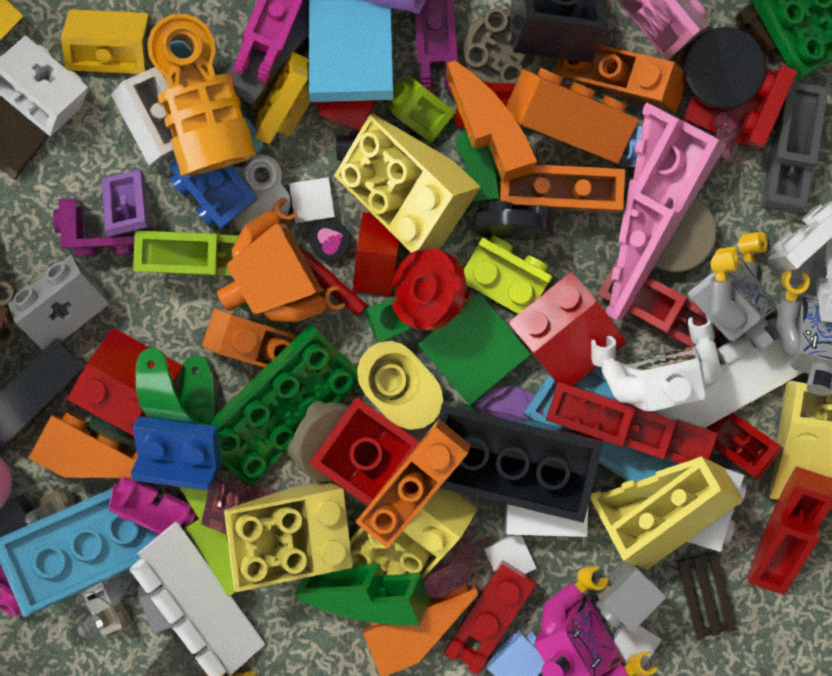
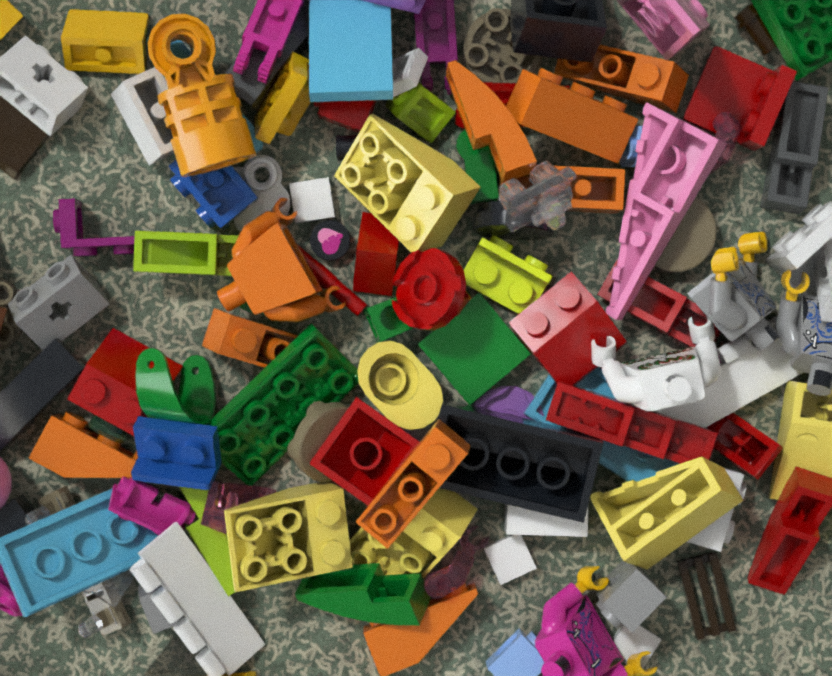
medium lavender slope [102,169,155,237] -> none
red plate [443,560,536,675] -> none
black tile [683,27,766,110] -> none
none -> white tile [392,48,428,97]
none -> clear hips [498,160,576,232]

